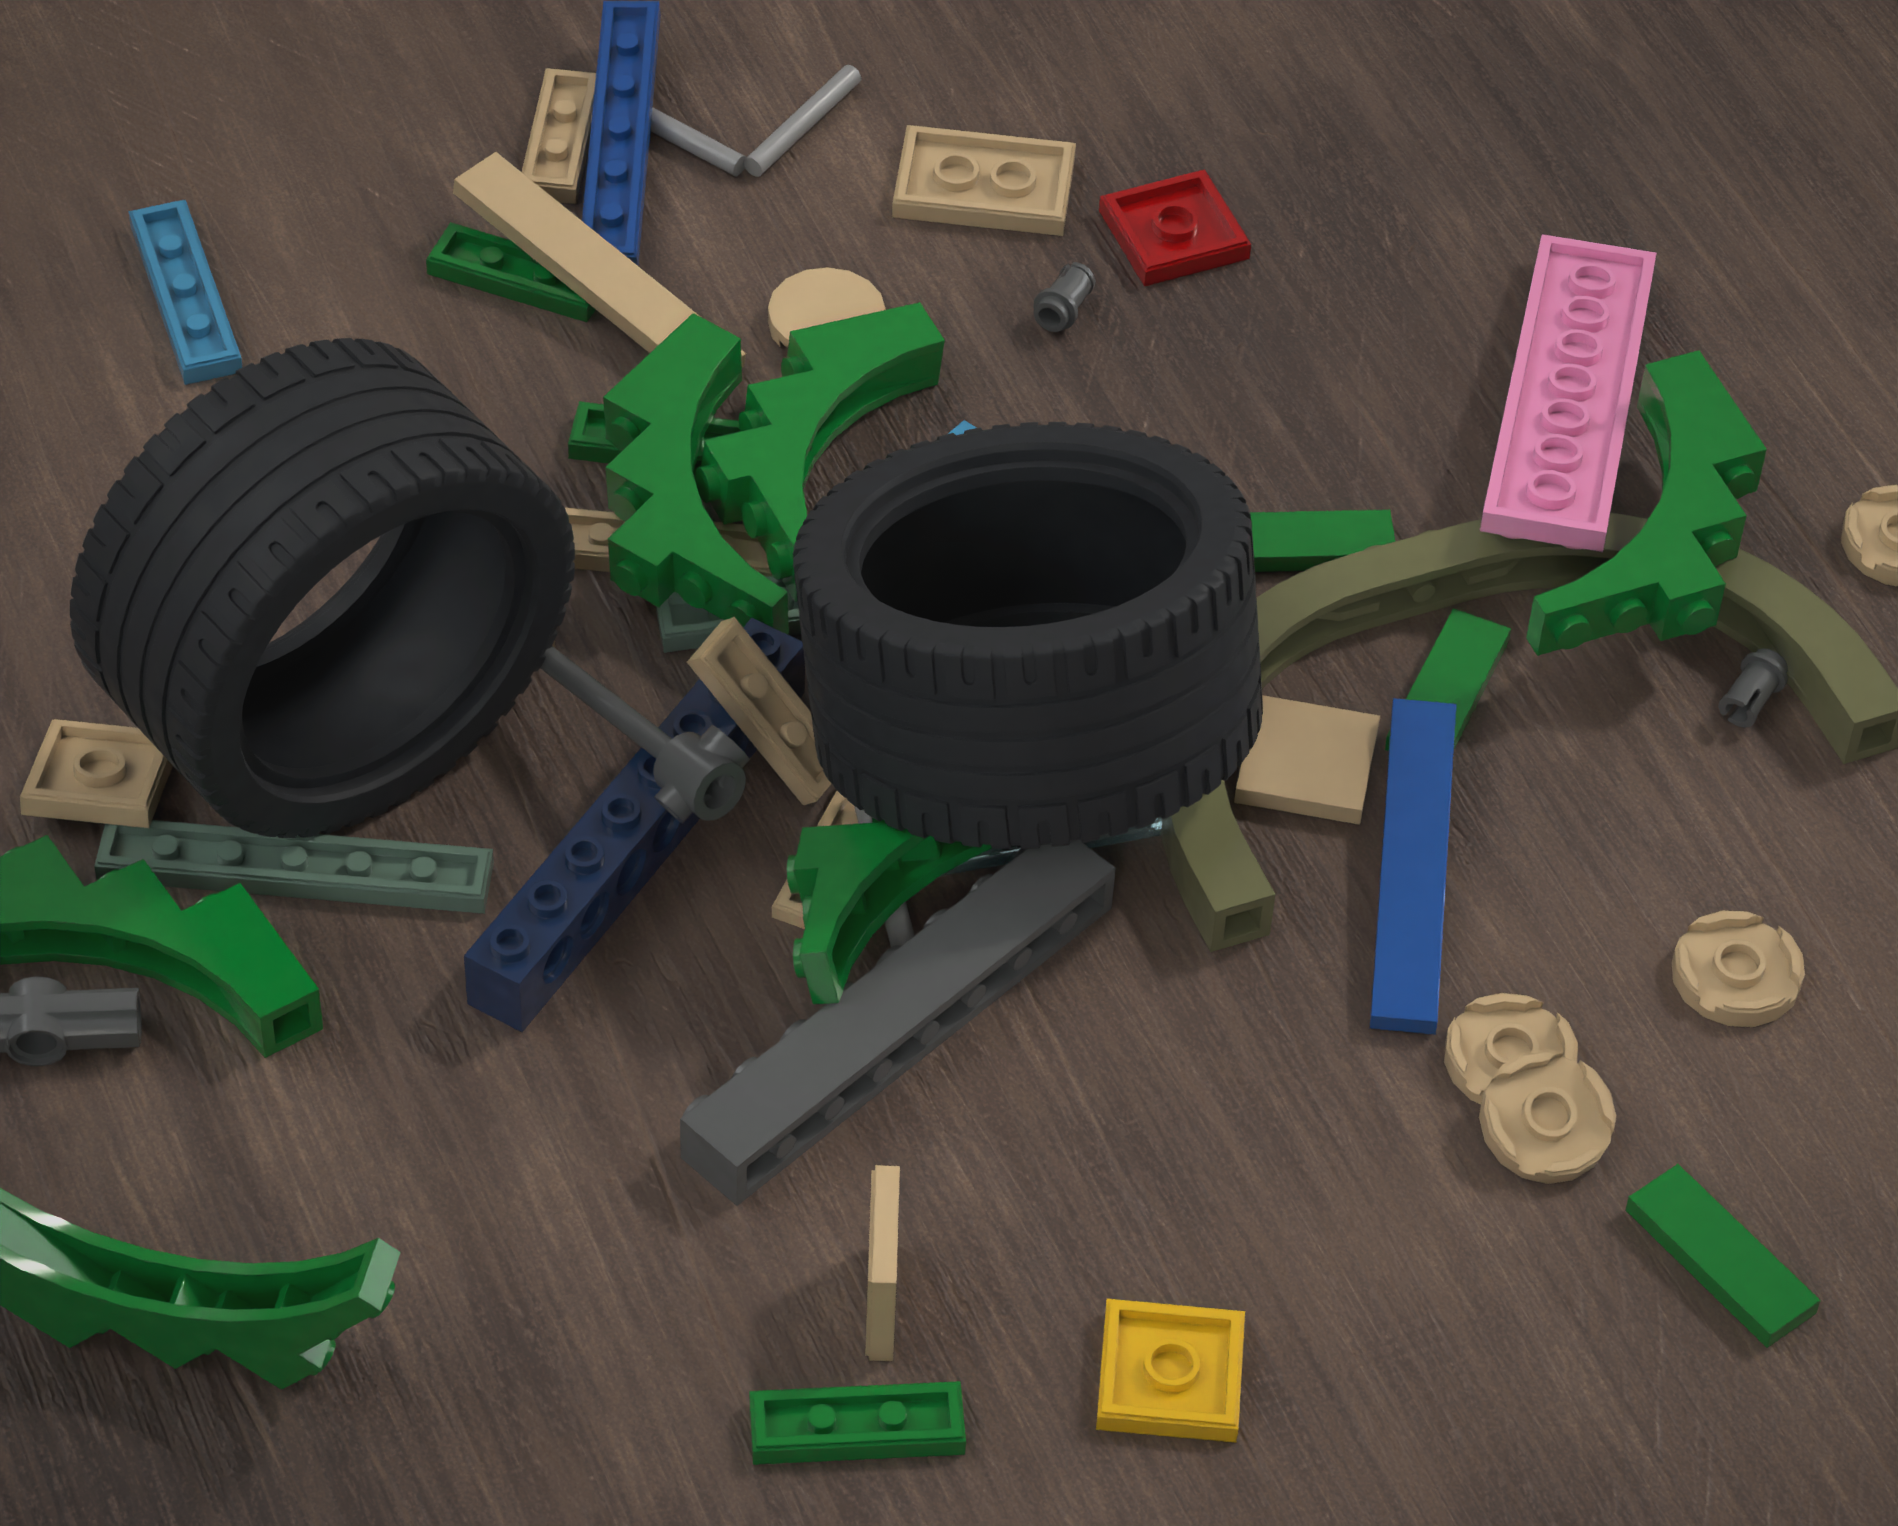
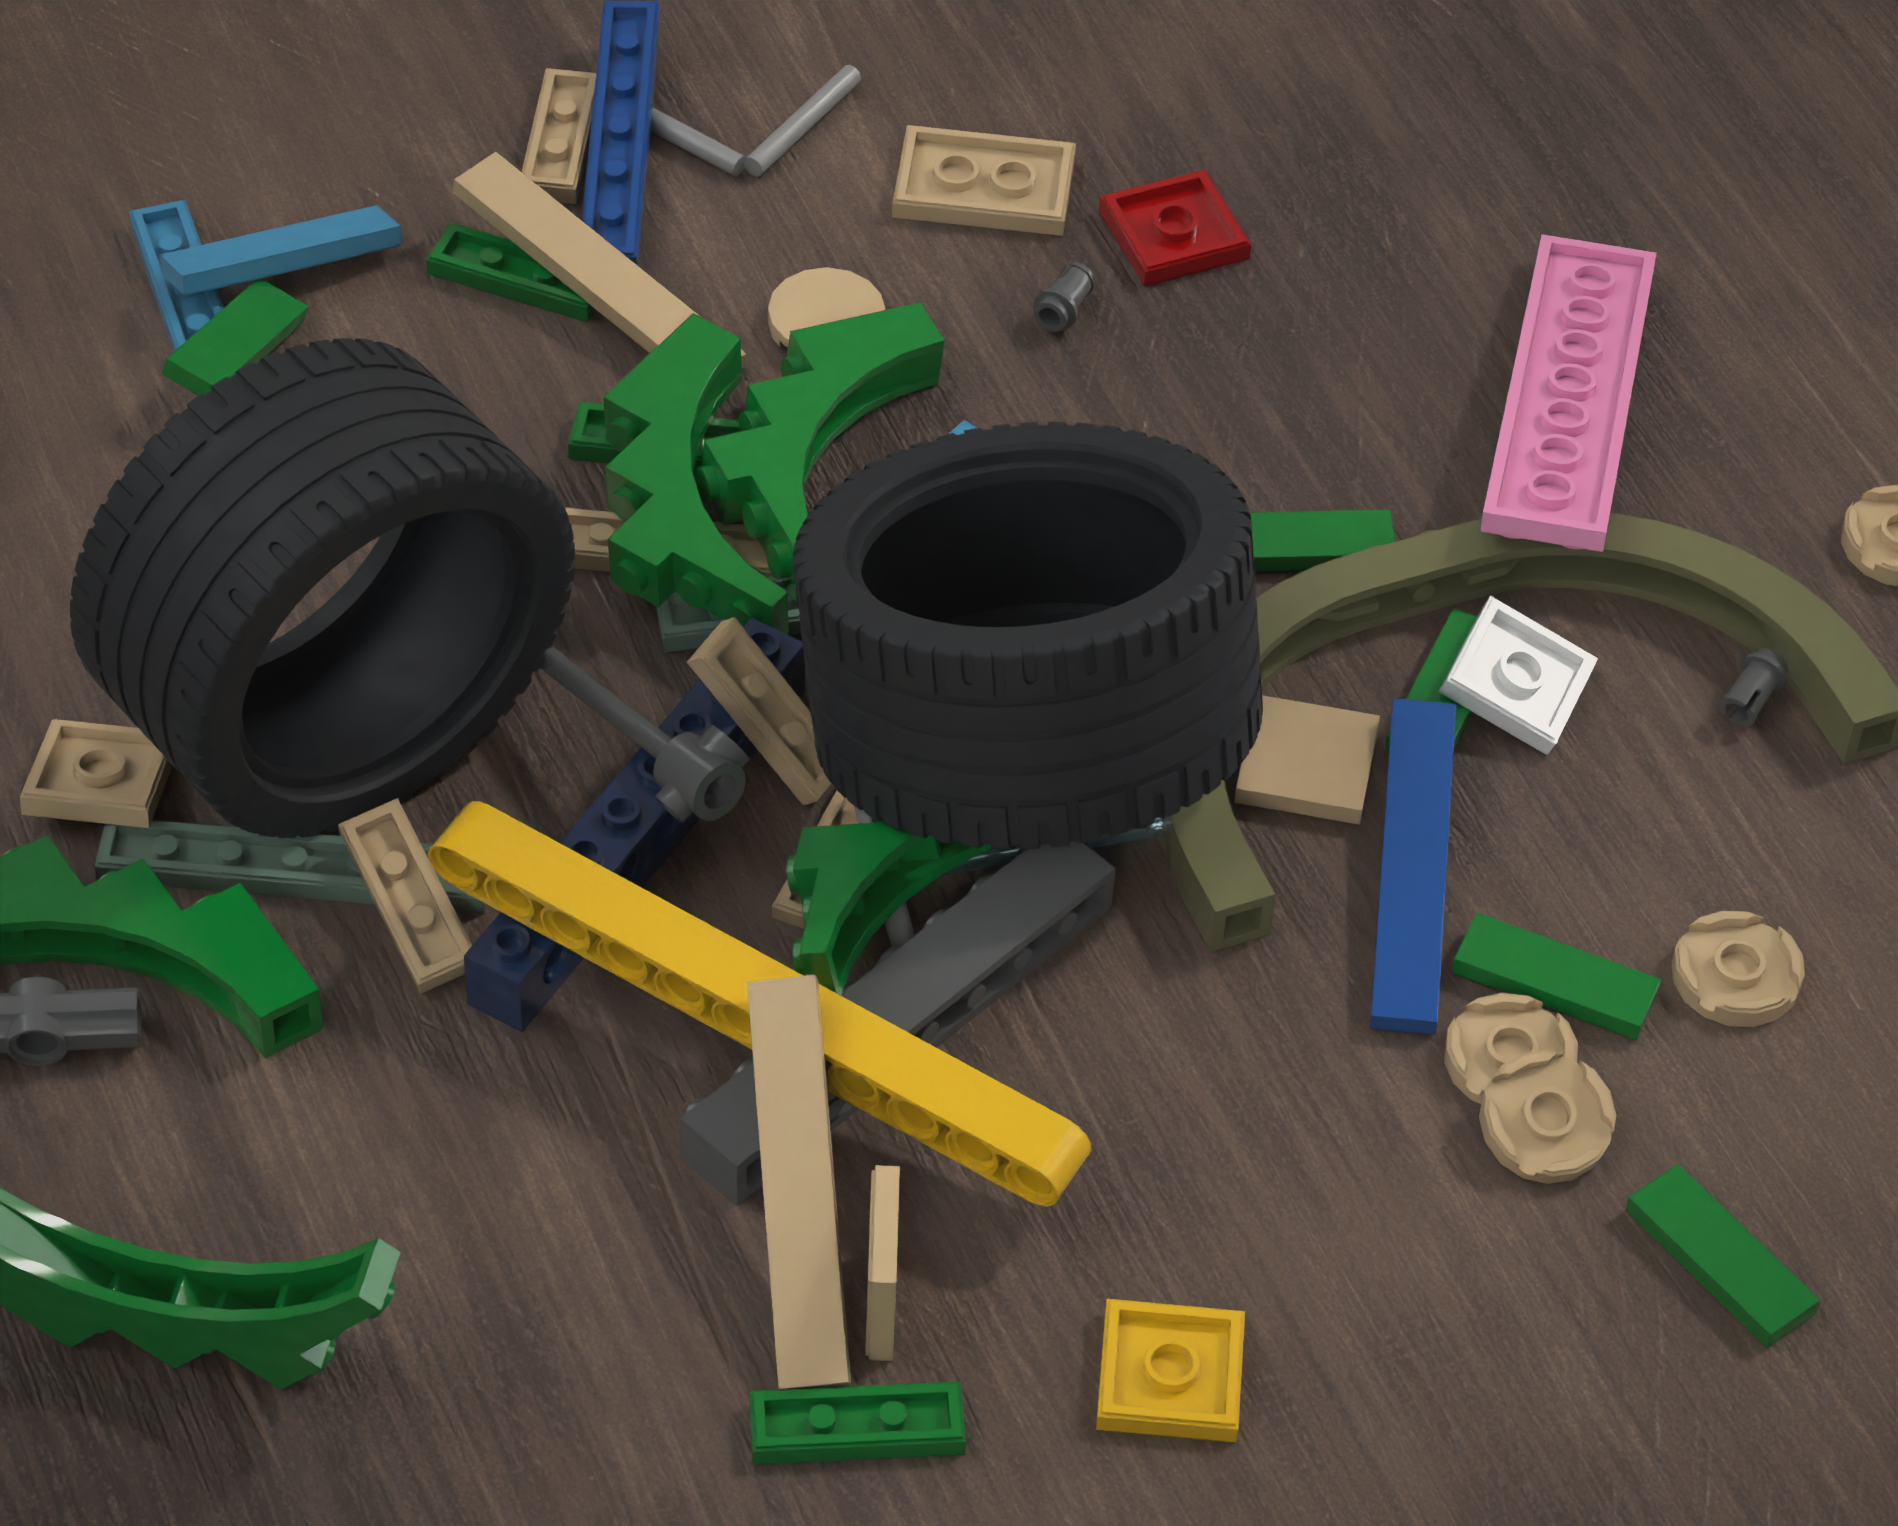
green arch [1526,350,1767,656] -> none
none -> dark azure tile [160,205,402,296]
none -> green tile [162,279,309,396]
none -> tan tile [338,798,472,994]
none -> yellow beam [427,801,1092,1207]
none -> tan tile [747,975,852,1390]
none -> white tile [1439,596,1598,755]
none -> green tile [1452,912,1662,1040]

